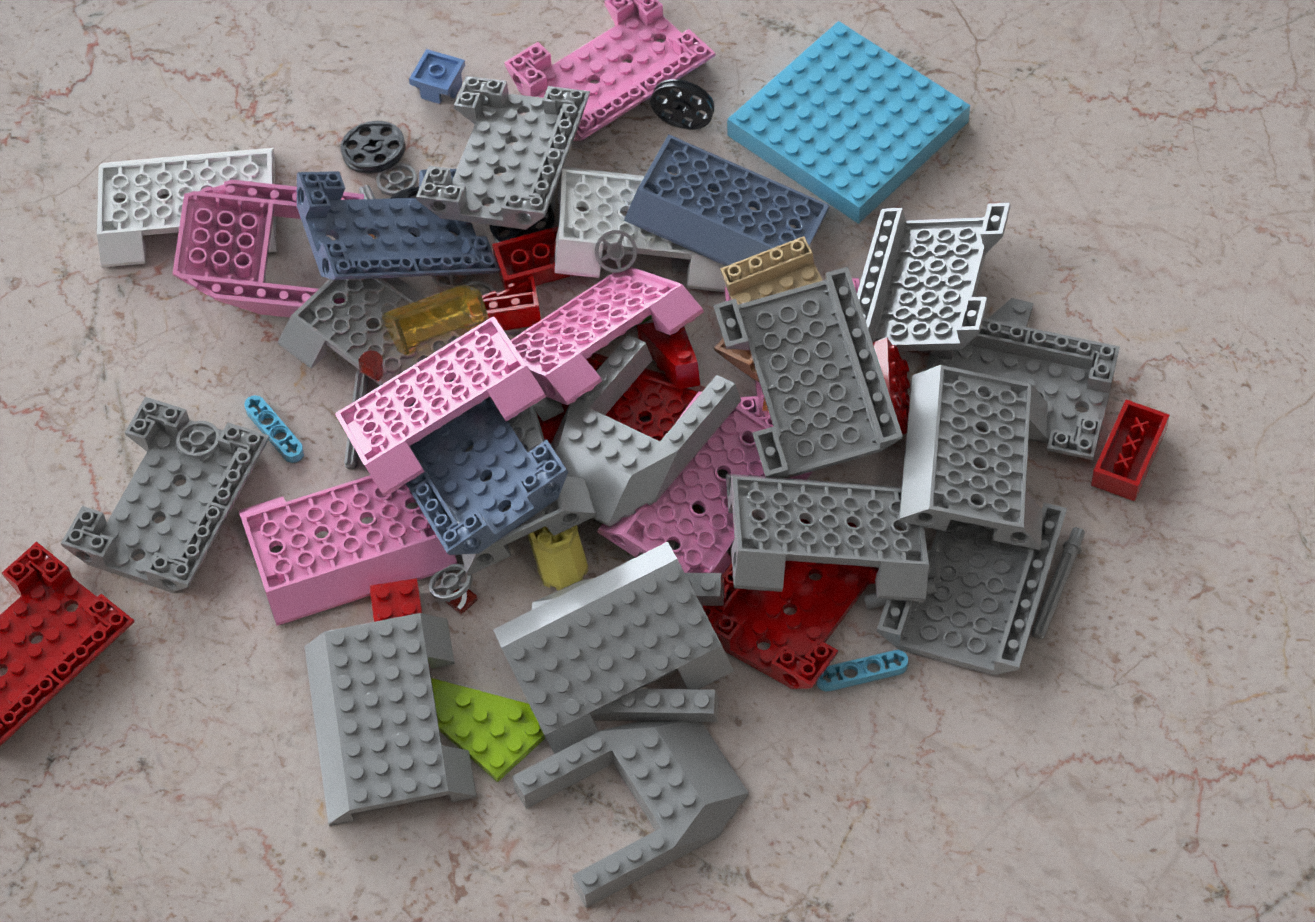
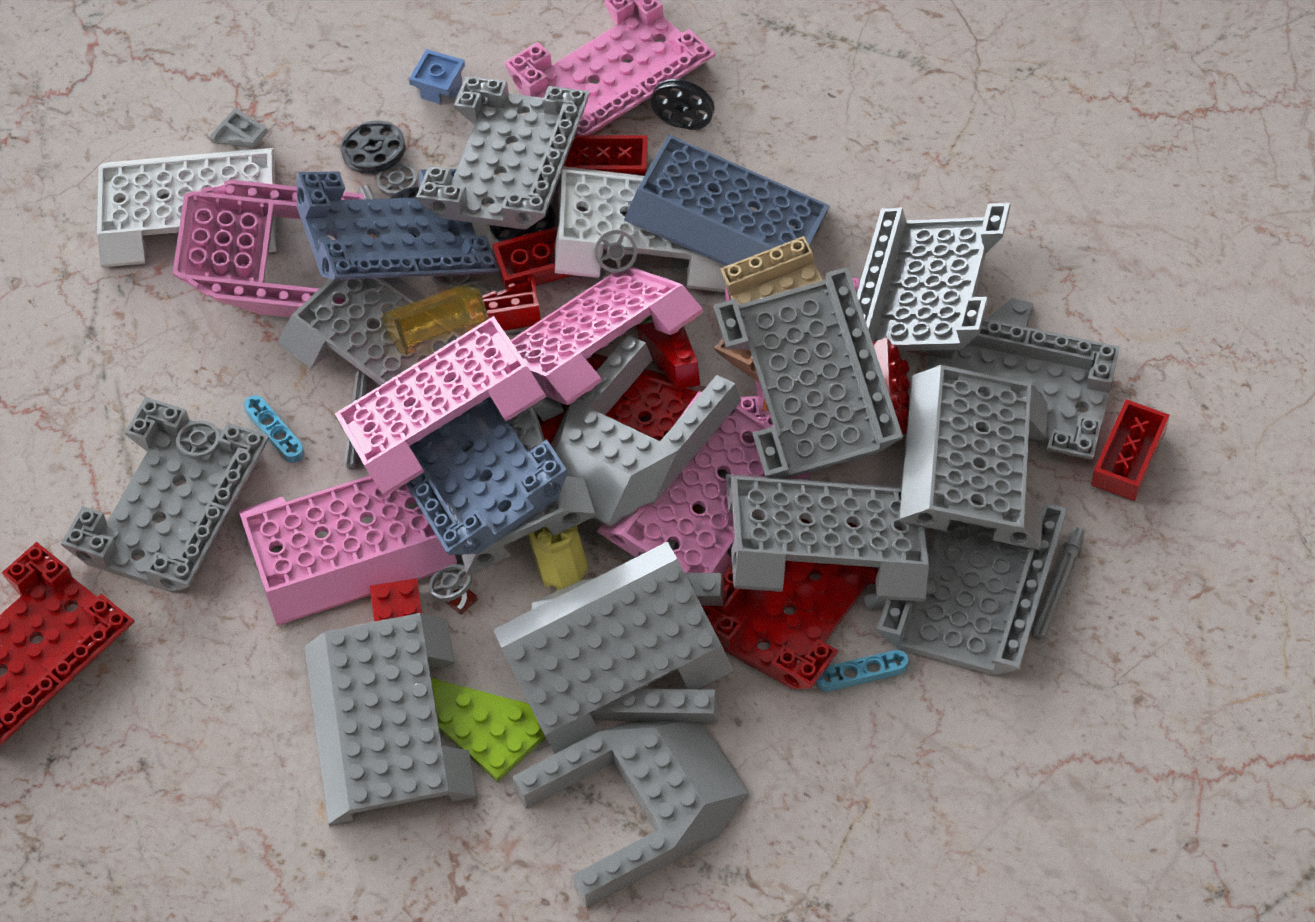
clear red brick [358,350,384,382] -> none
medium azure brick [727,21,970,224] -> none
none -> light grey wing [209,108,268,147]
none -> red brick [564,135,648,176]

